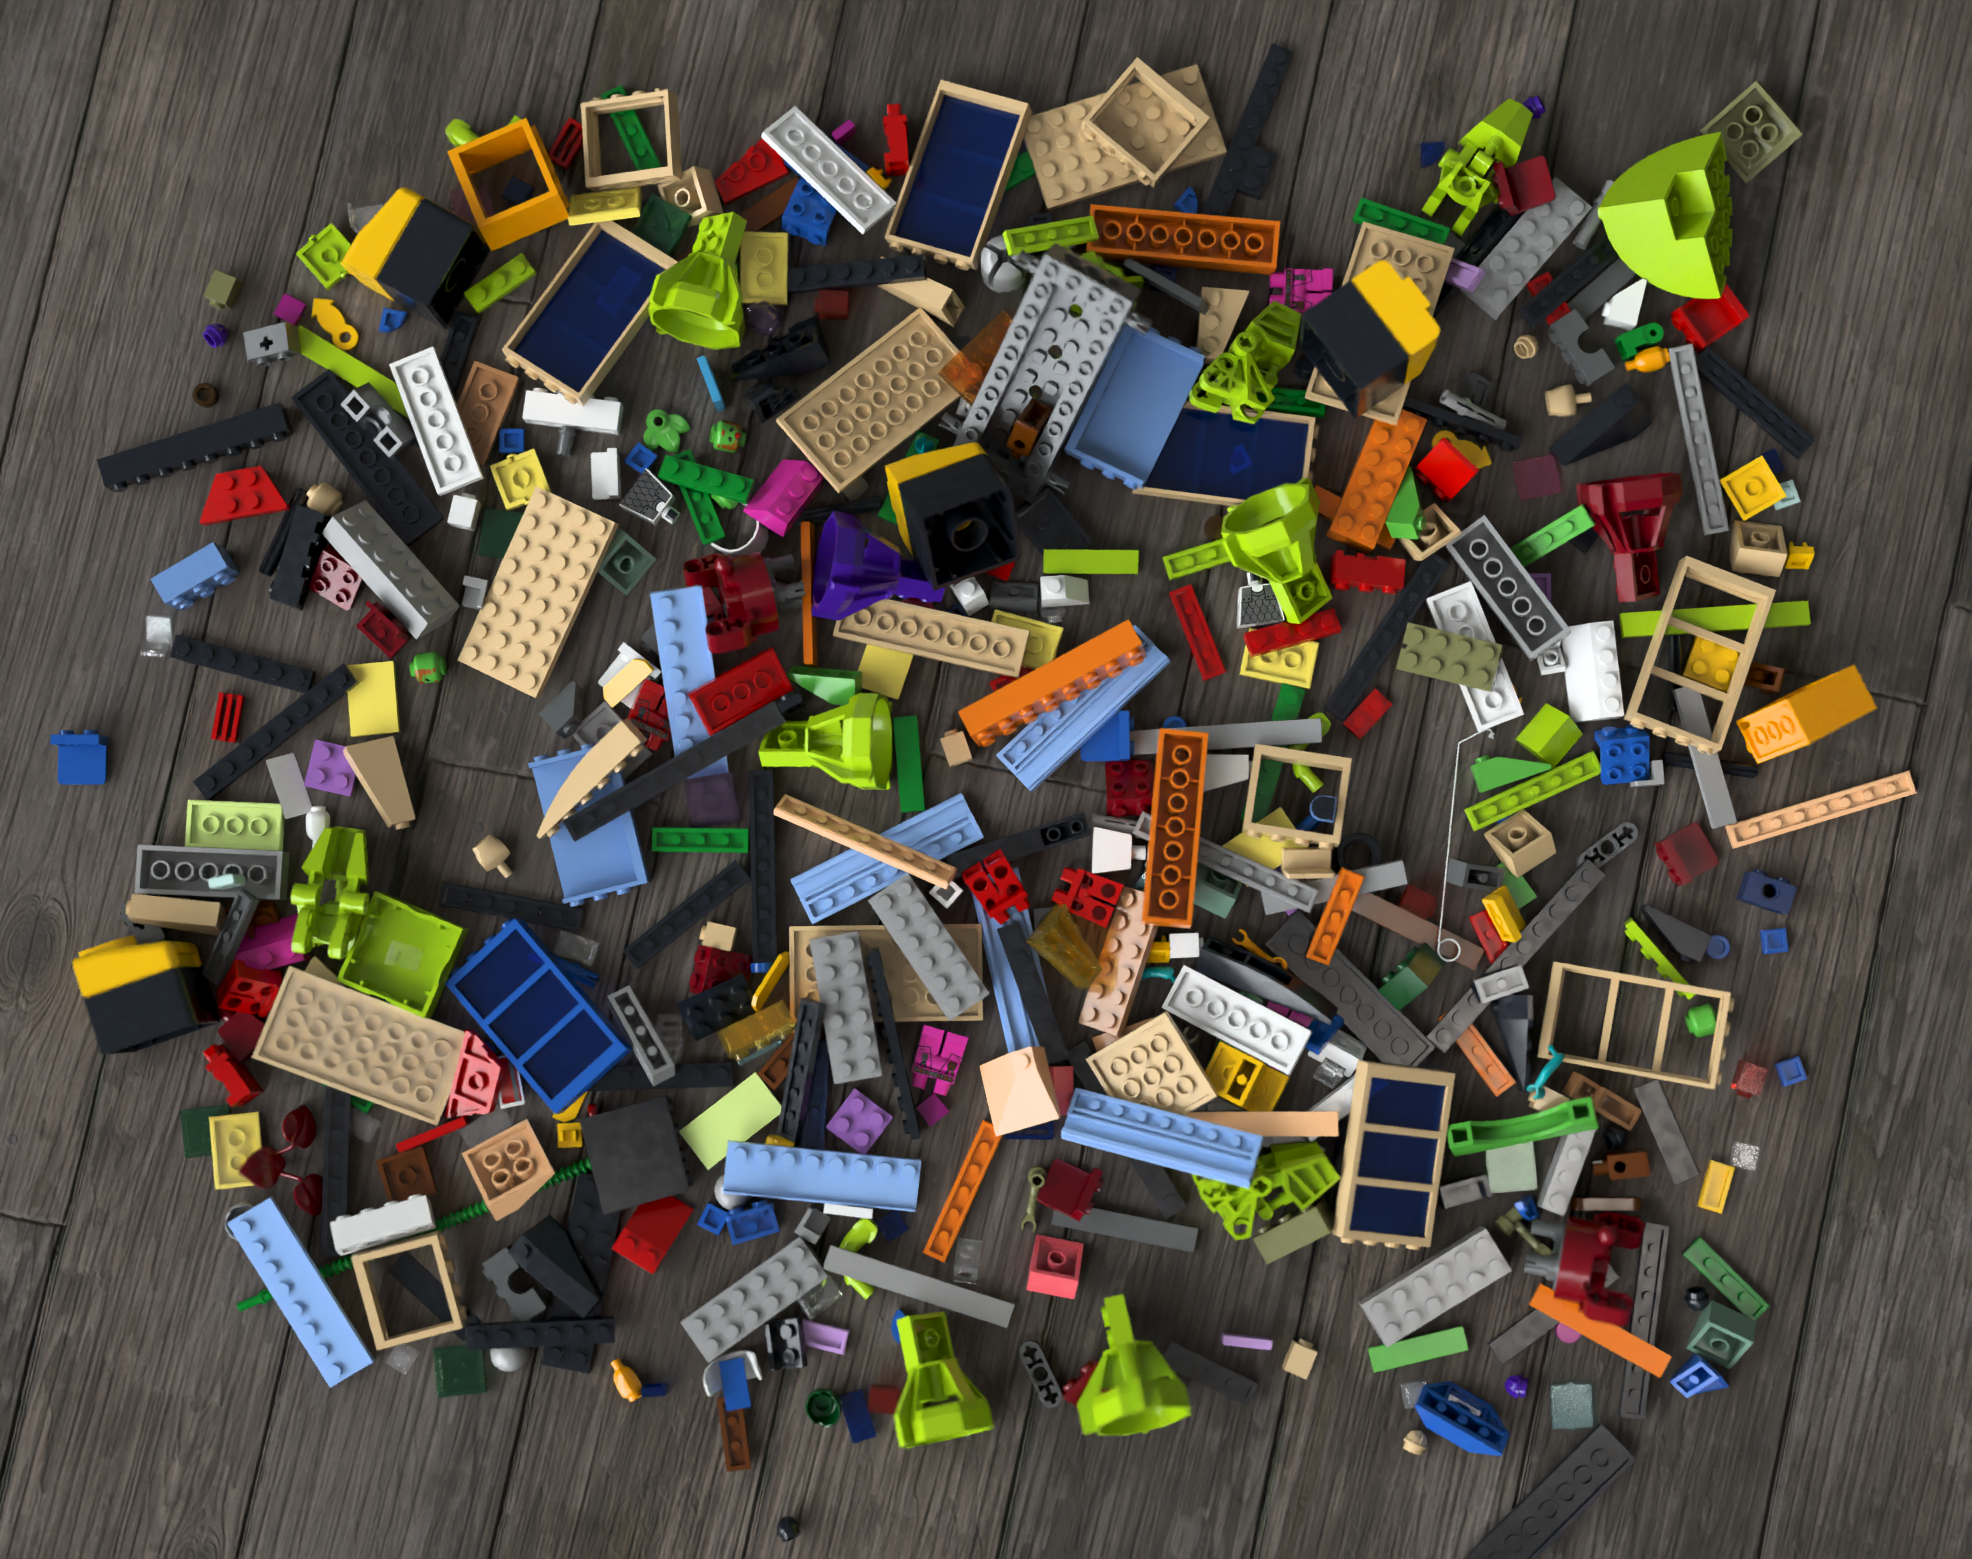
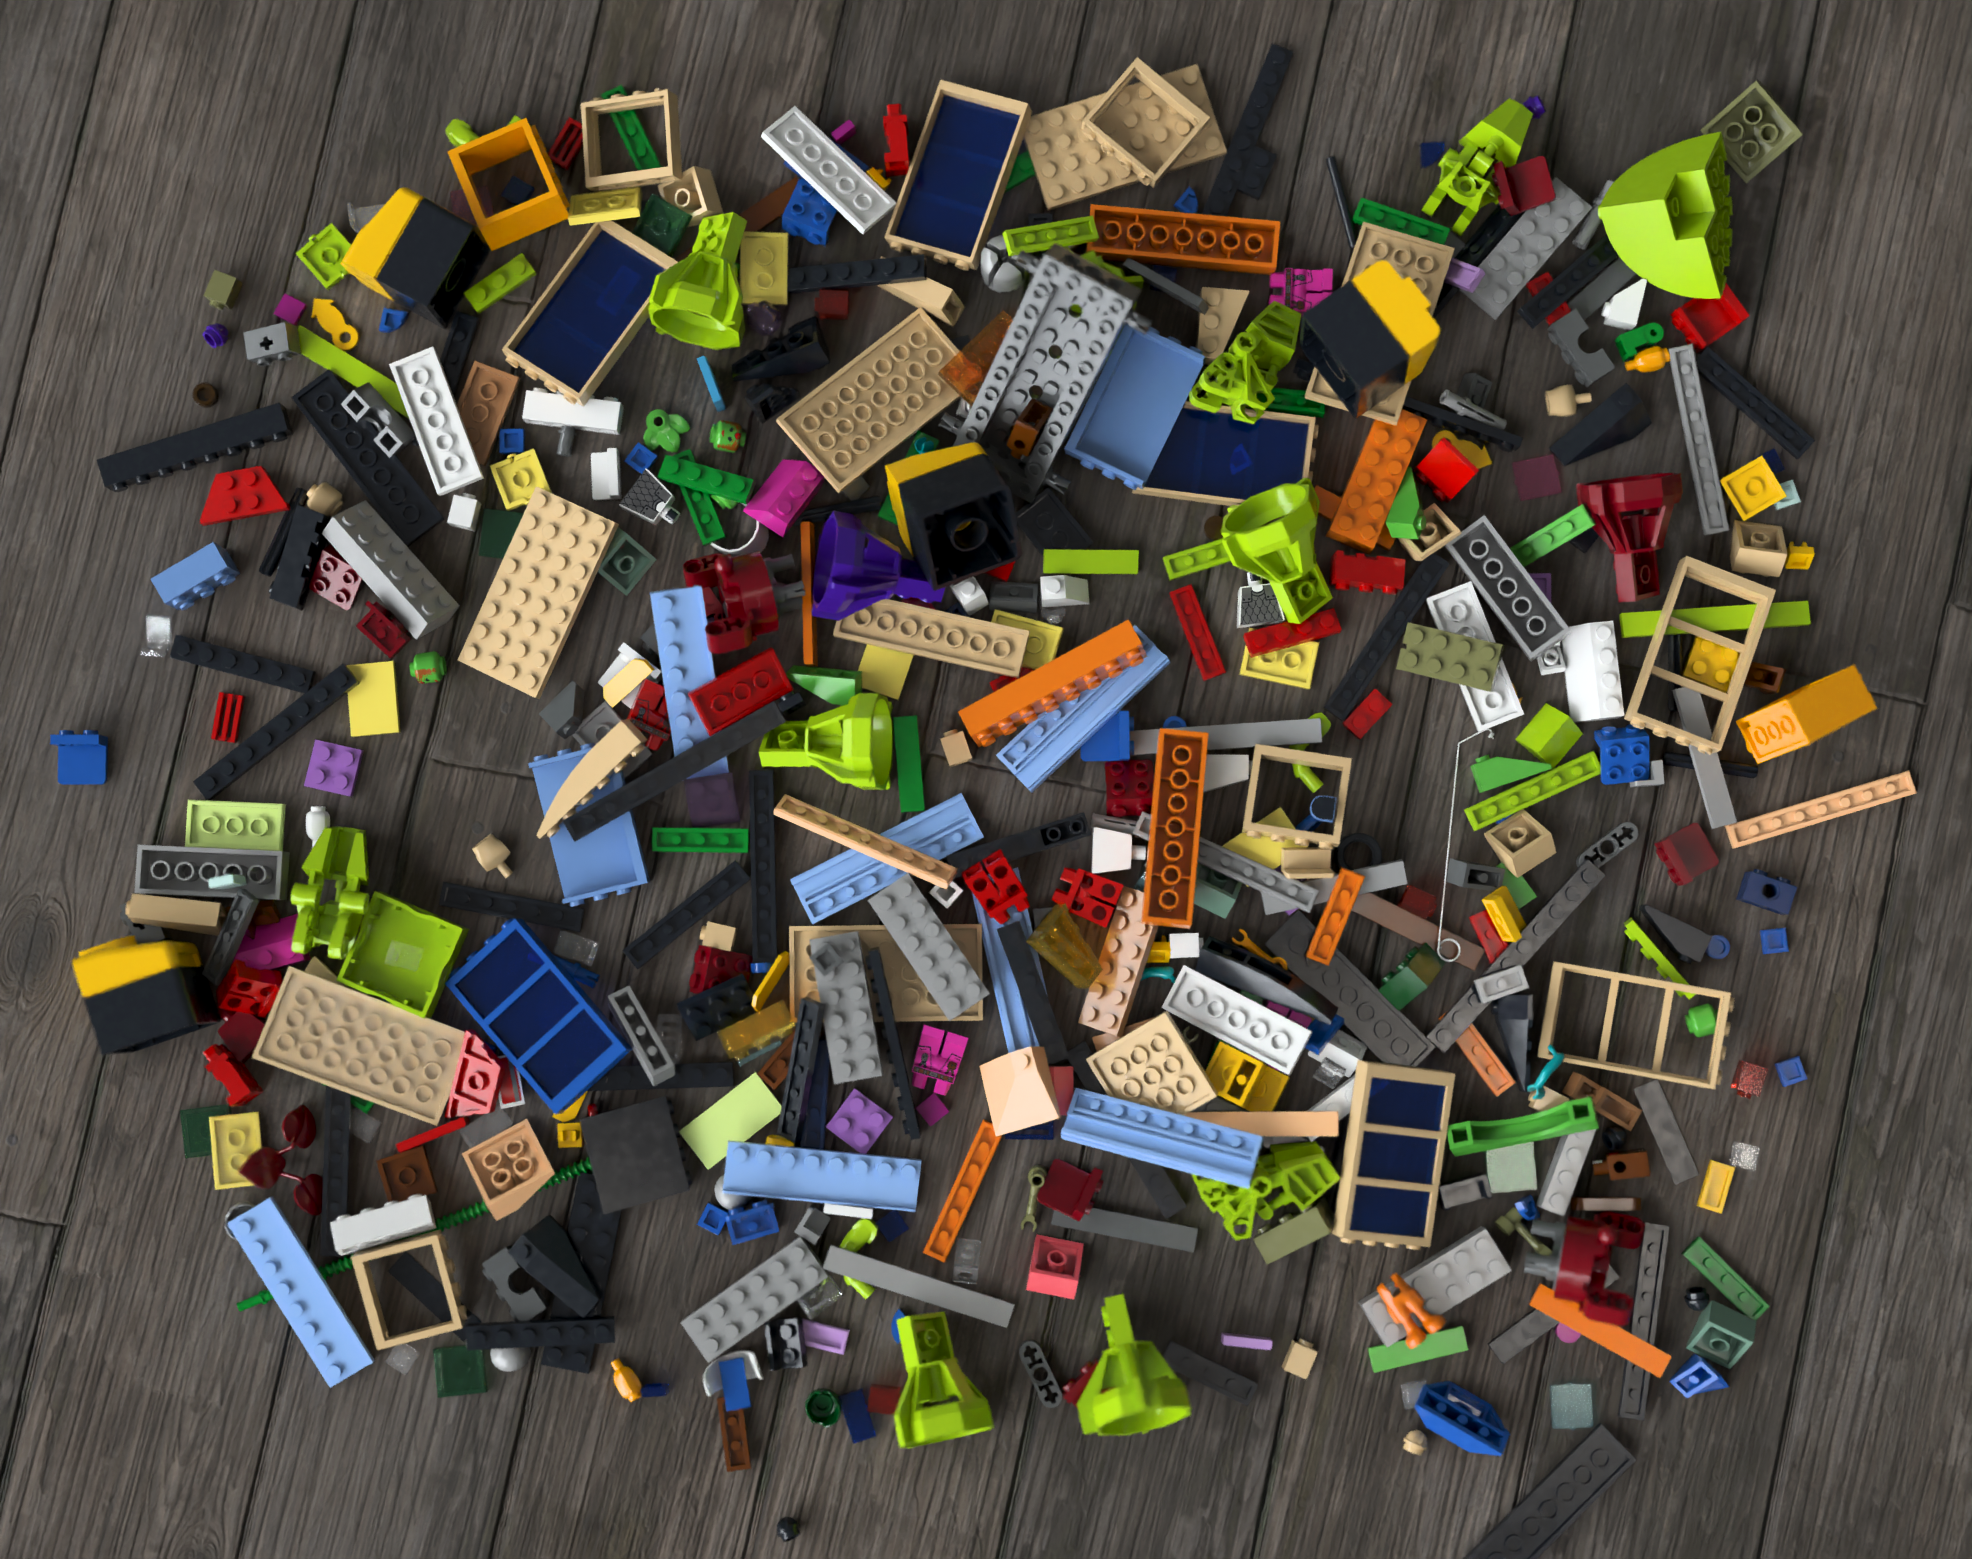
white sticker [266,753,312,819] -> none
tan slope [343,736,416,830] -> none
light grey panel [462,575,492,610] -> none
red slope [611,1196,694,1274] -> none
red wing [714,138,789,205] -> none
green plate [1240,683,1306,823] -> none
dark purple plate [1505,1374,1529,1399] -> none
tan plate [1514,335,1539,359] -> none
none -> dark grey plate [809,942,844,977]
none -> black bar [1326,156,1357,249]
none -> orange piece [1376,1273,1446,1349]

